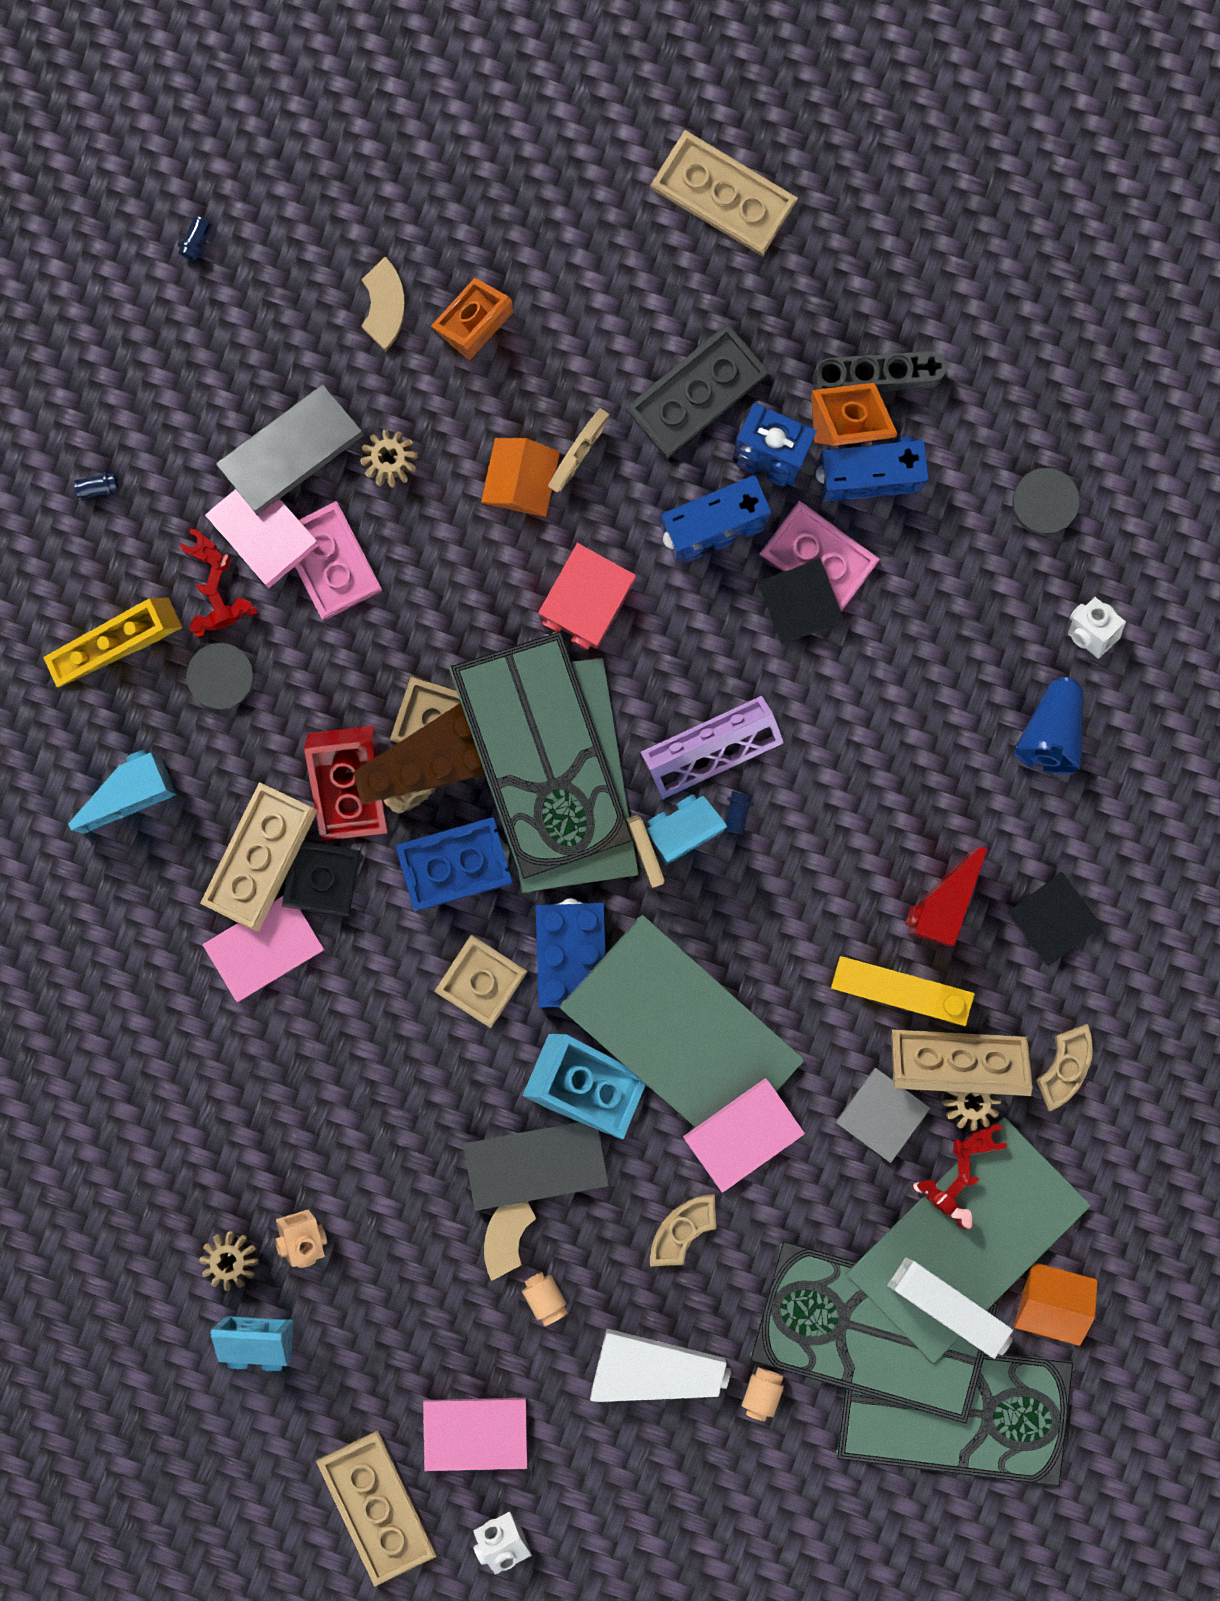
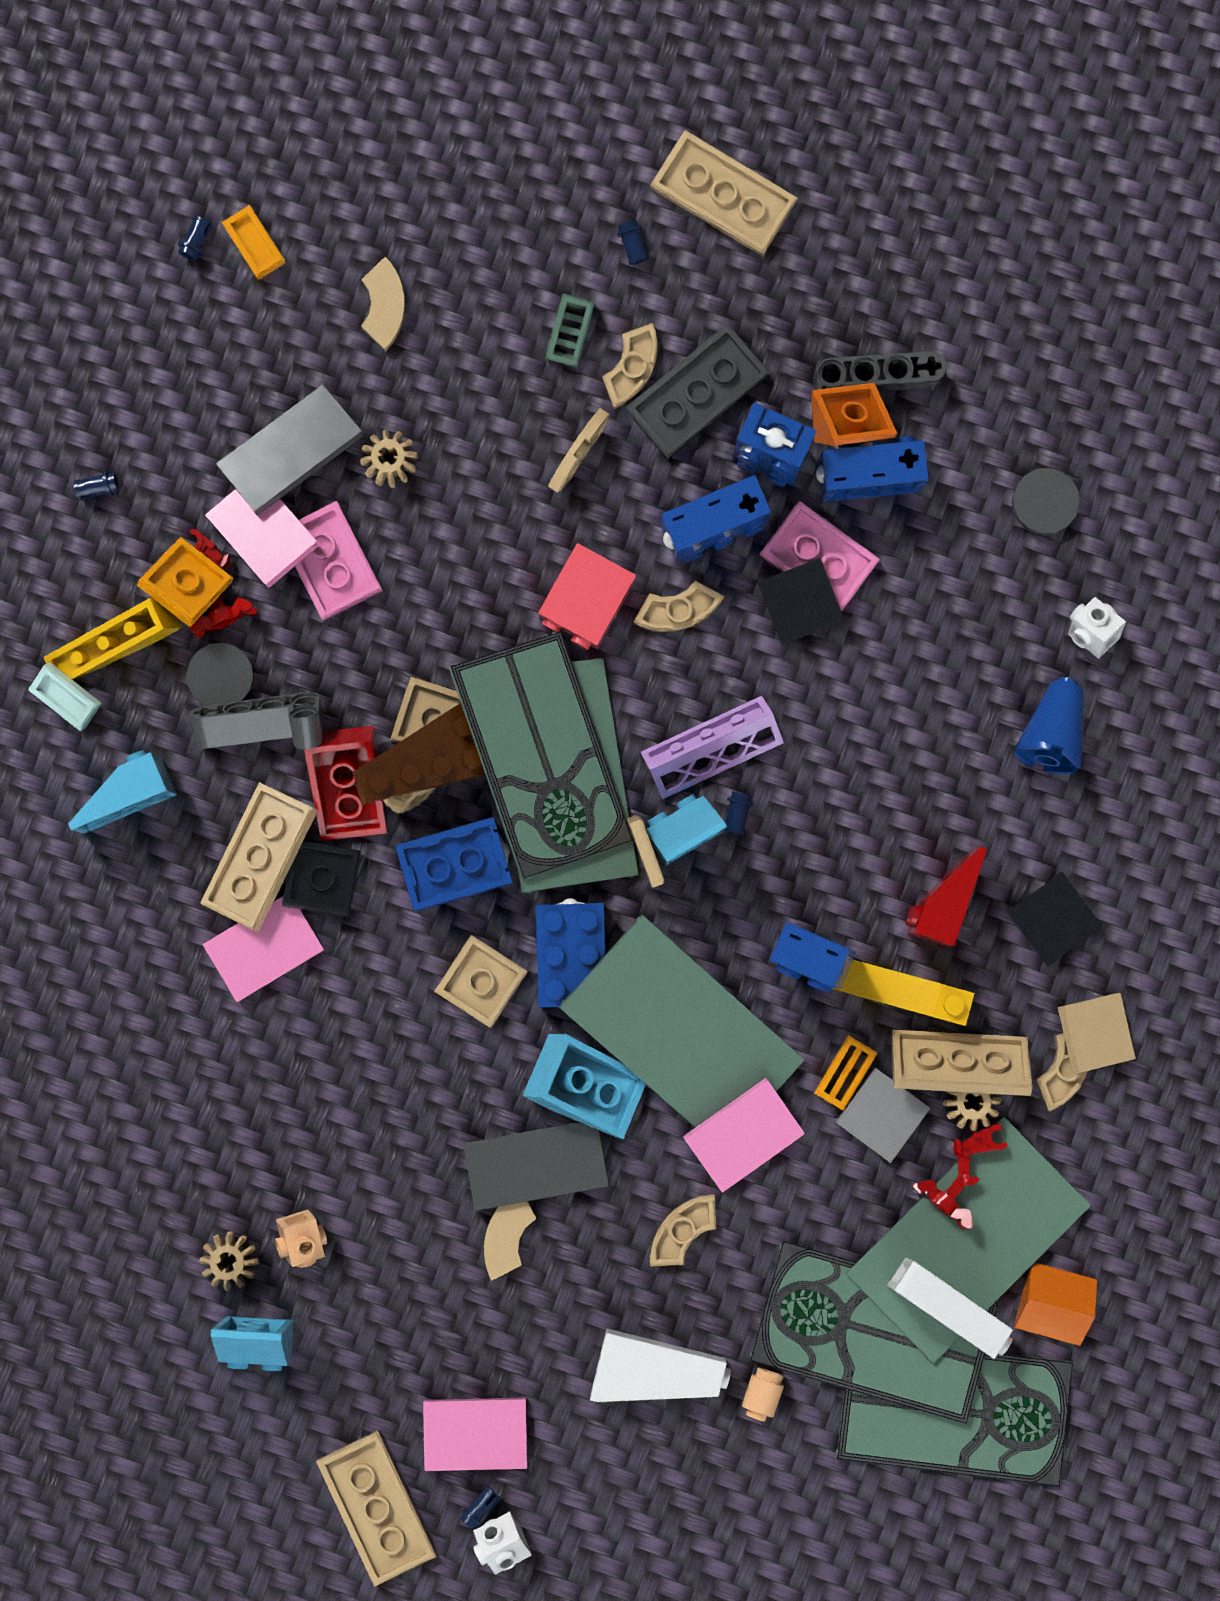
orange slope [431,278,513,361] -> none
orange slope [481,438,560,517] -> none
light nougat brick [522,1272,568,1326] -> none
none -> light aqua tile [28,662,102,731]
none -> light orange tile [137,537,233,627]
none -> dark grey beam [189,692,325,749]
none -> light orange tile [222,205,286,280]
none -> dark blue pin [460,1485,502,1530]
none -> sand green slope [545,293,595,368]
none -> tan tile [602,323,657,409]
none -> dark blue pin [617,220,649,266]
none -> tan tile [633,580,724,632]
none -> blue piece [770,922,856,992]
none -> light orange tile [814,1035,878,1111]
none -> tan tile [1058,993,1136,1074]

